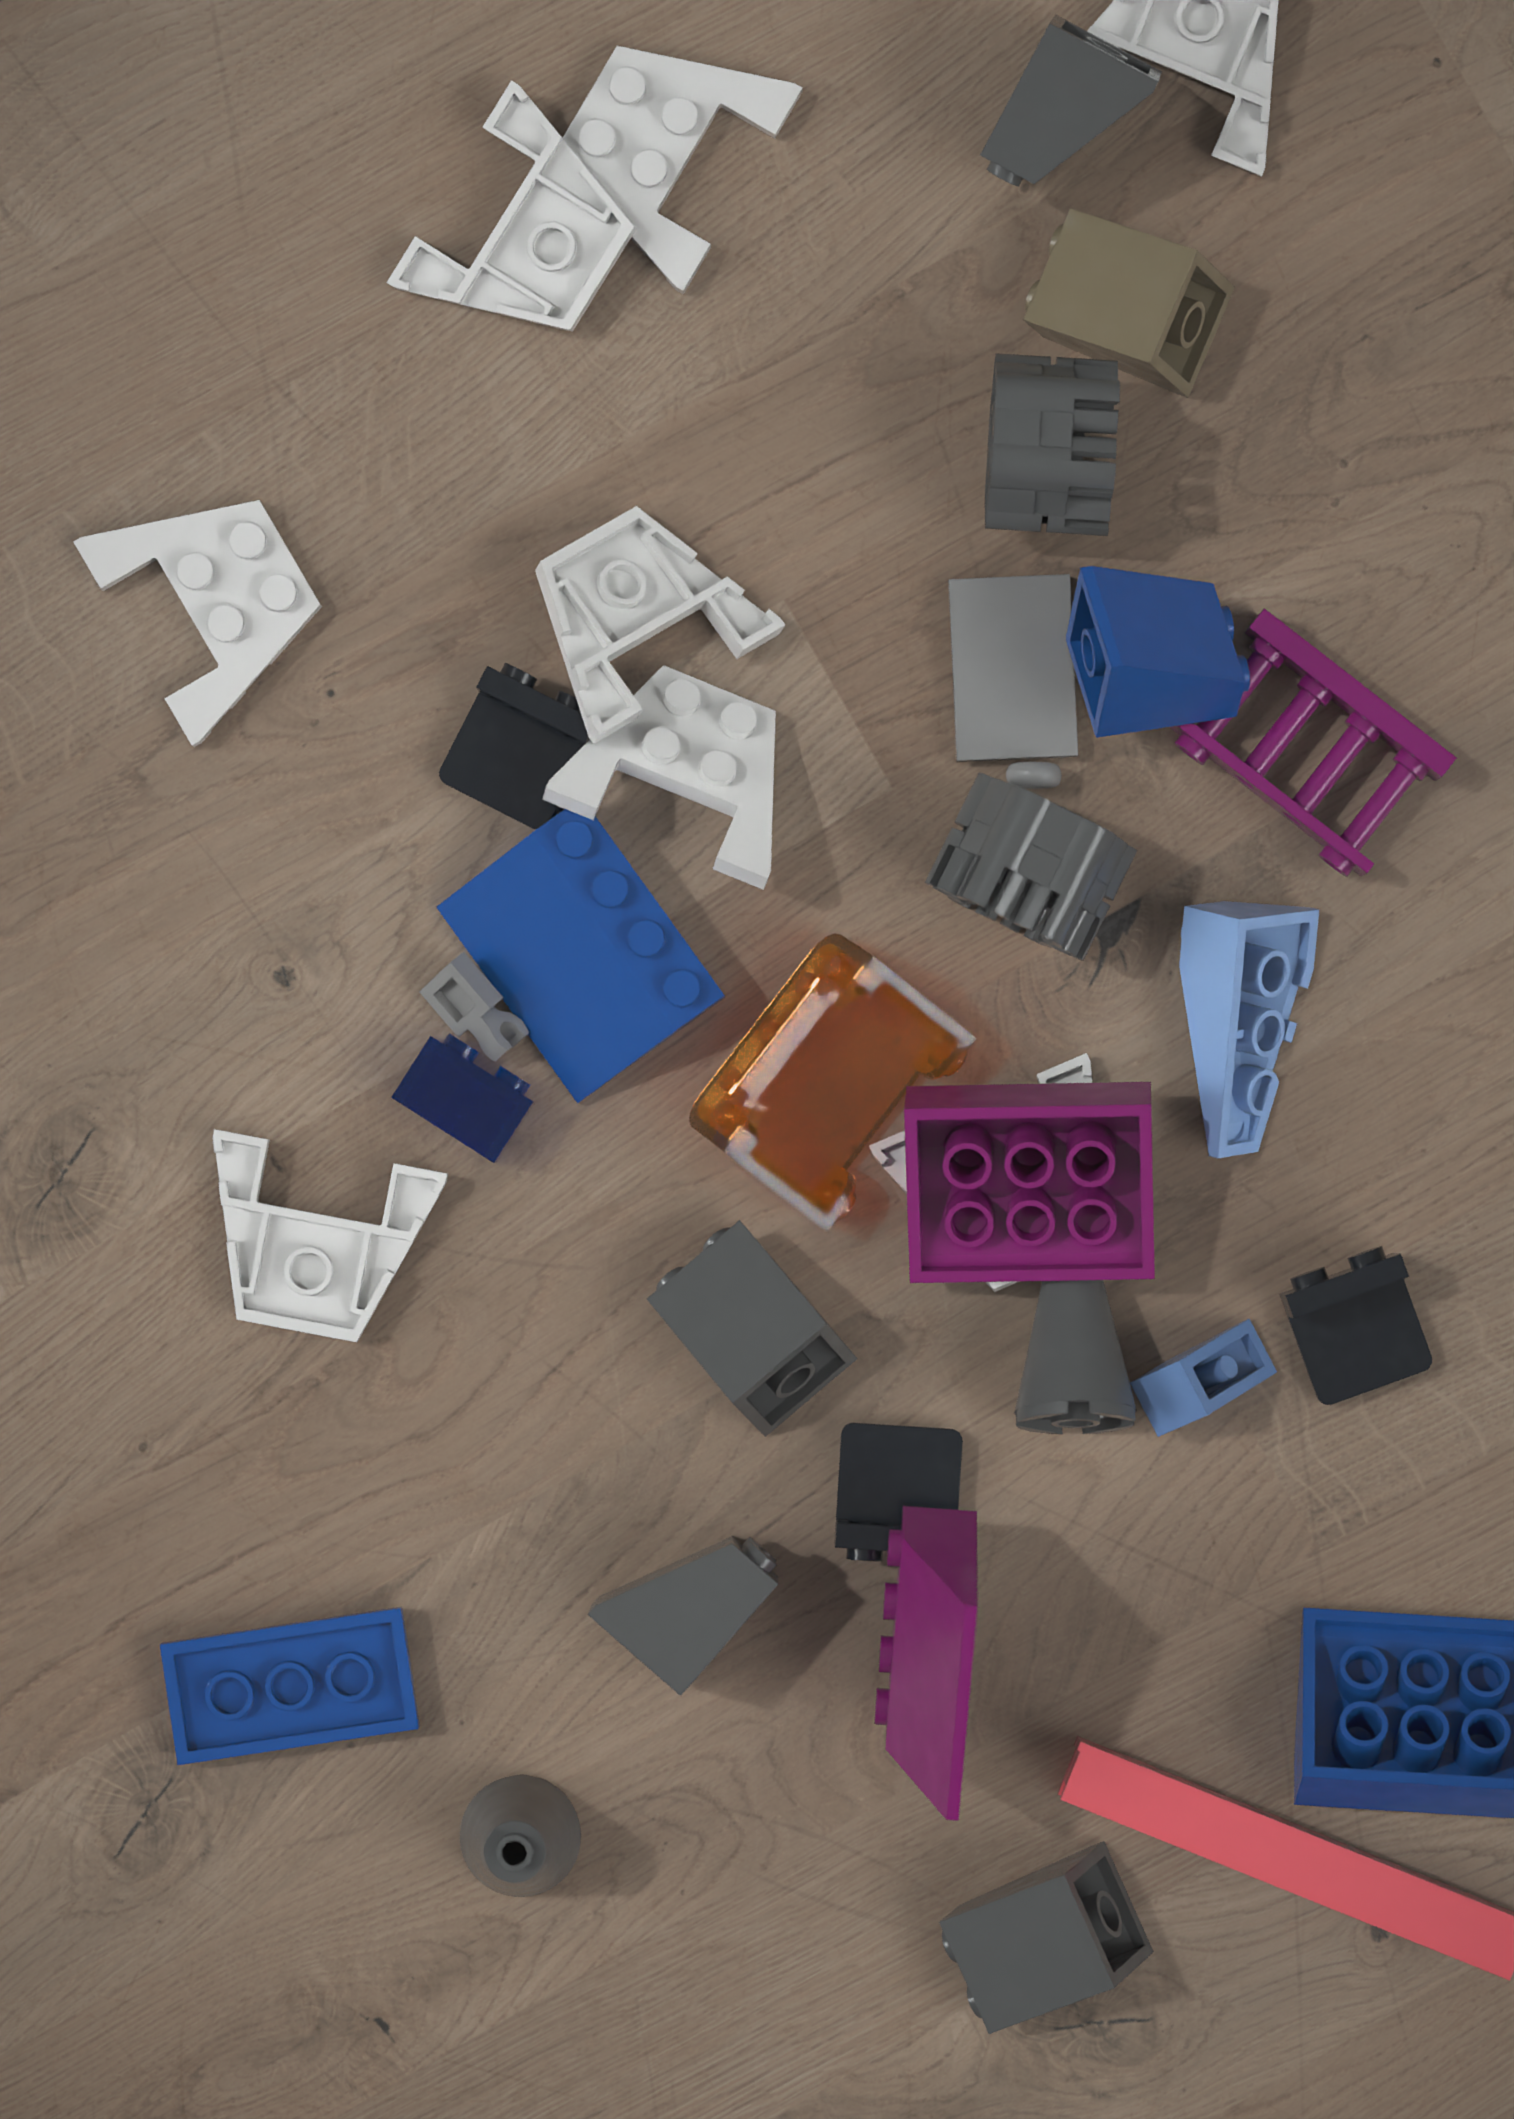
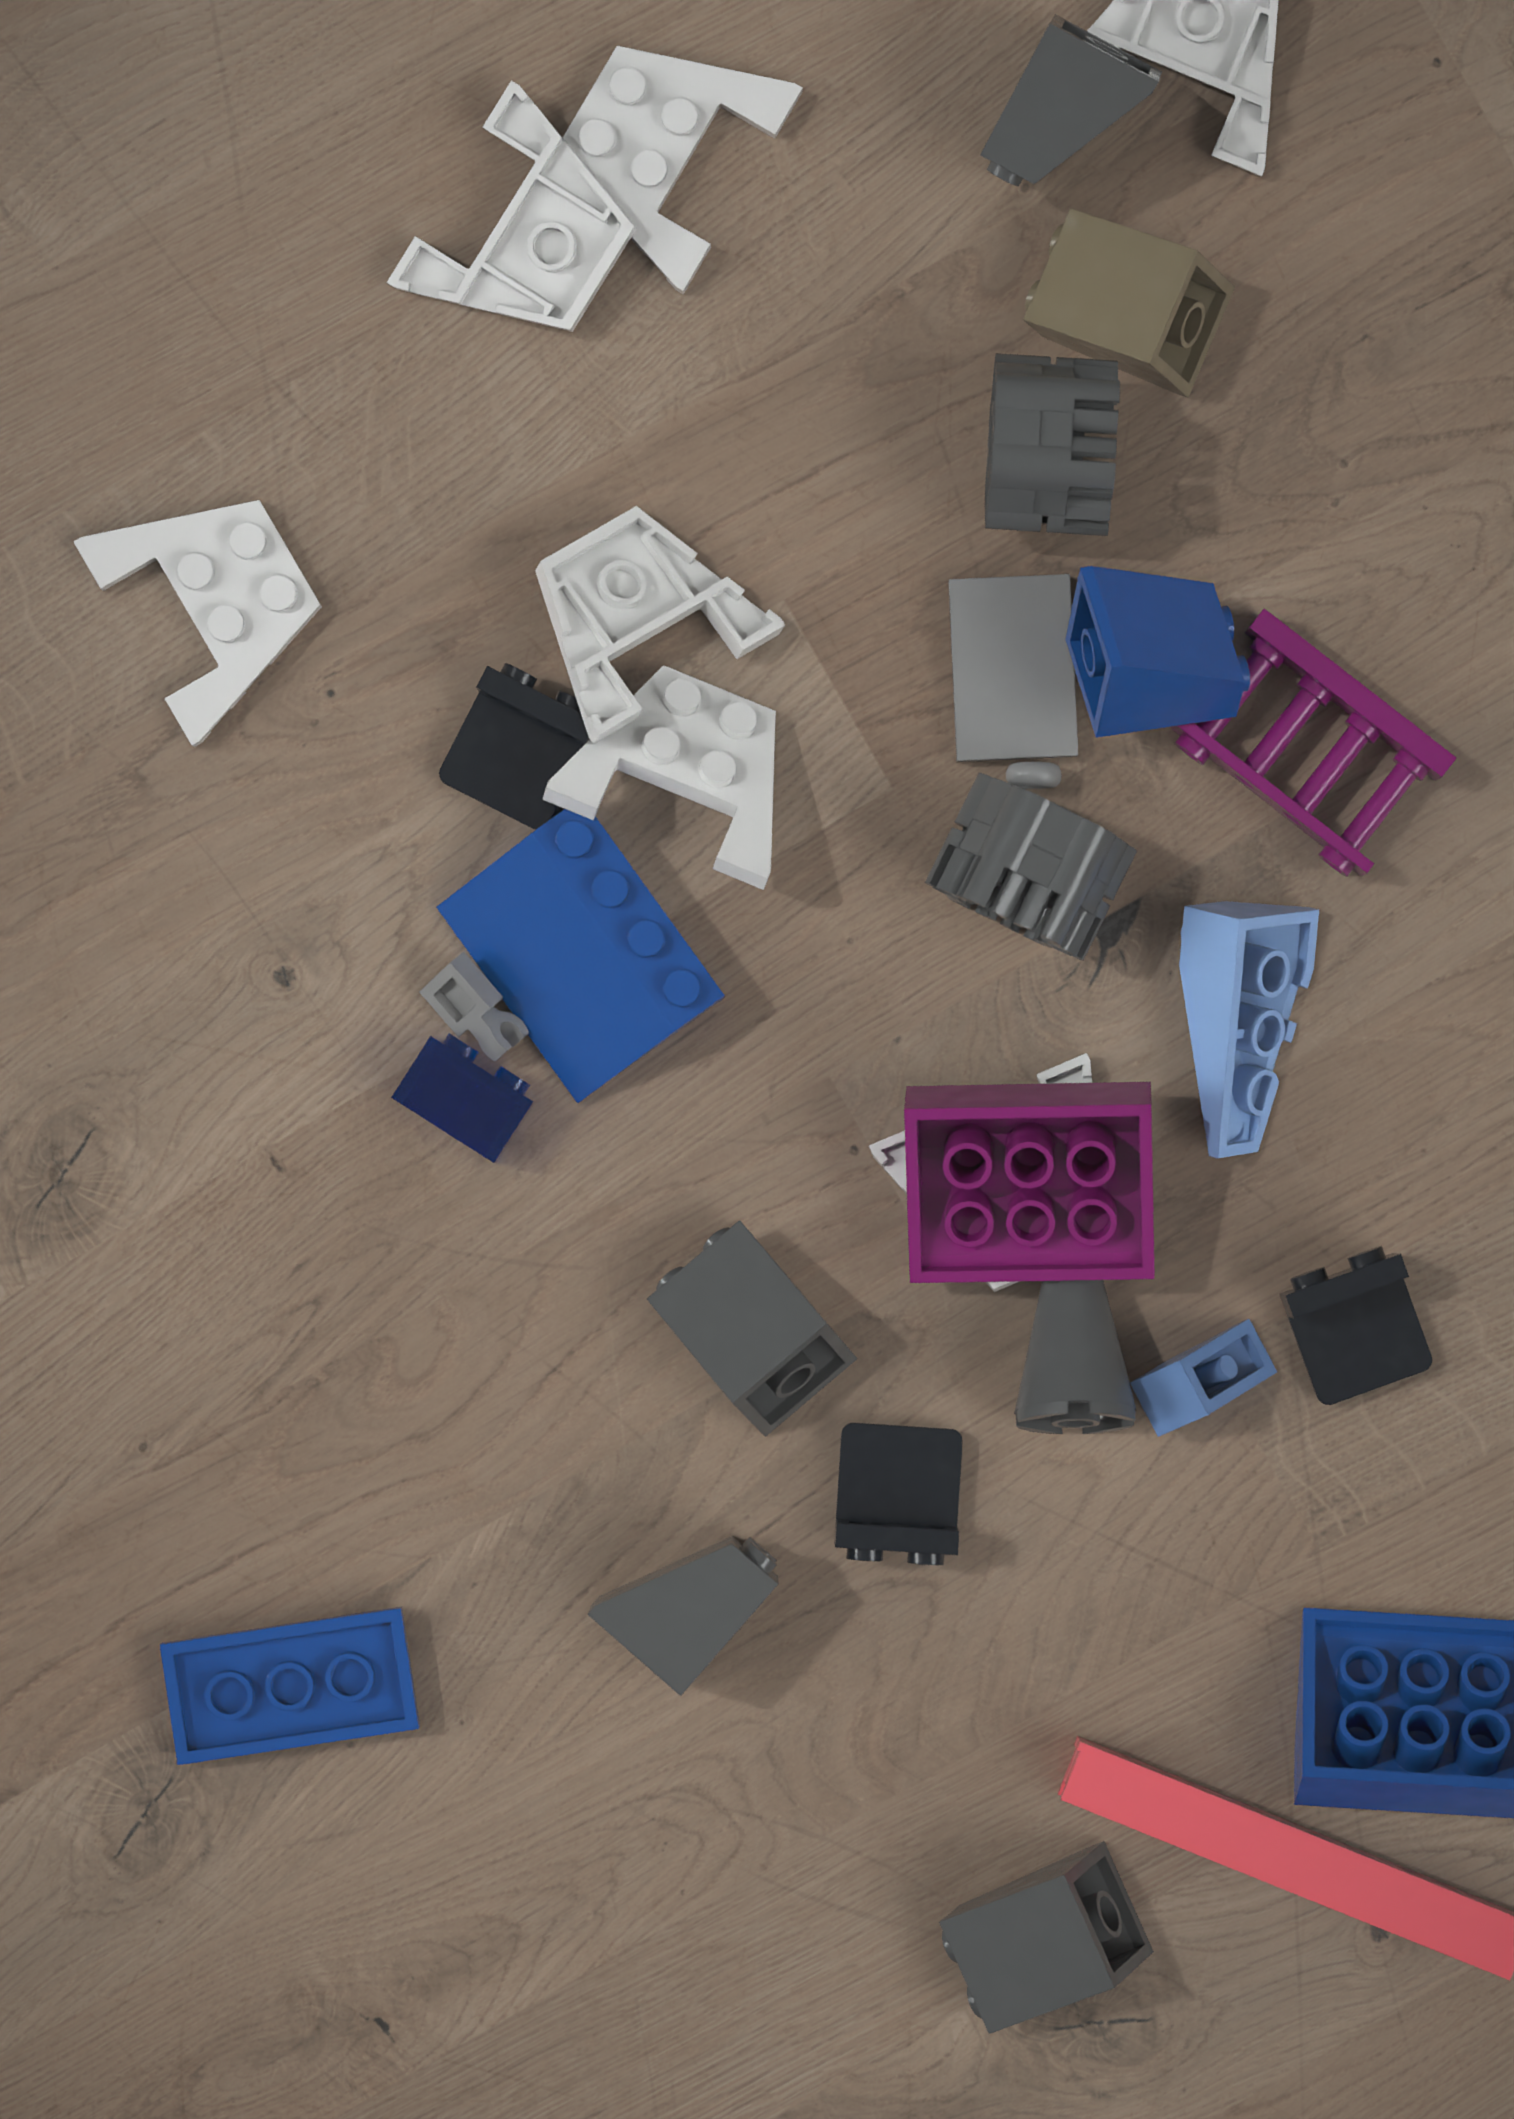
white wing [212,1129,448,1342] -> none
dark grey cone [460,1774,581,1897] -> none
clear orange windscreen [689,933,977,1232] -> none
magenta slope [874,1506,978,1821] -> none

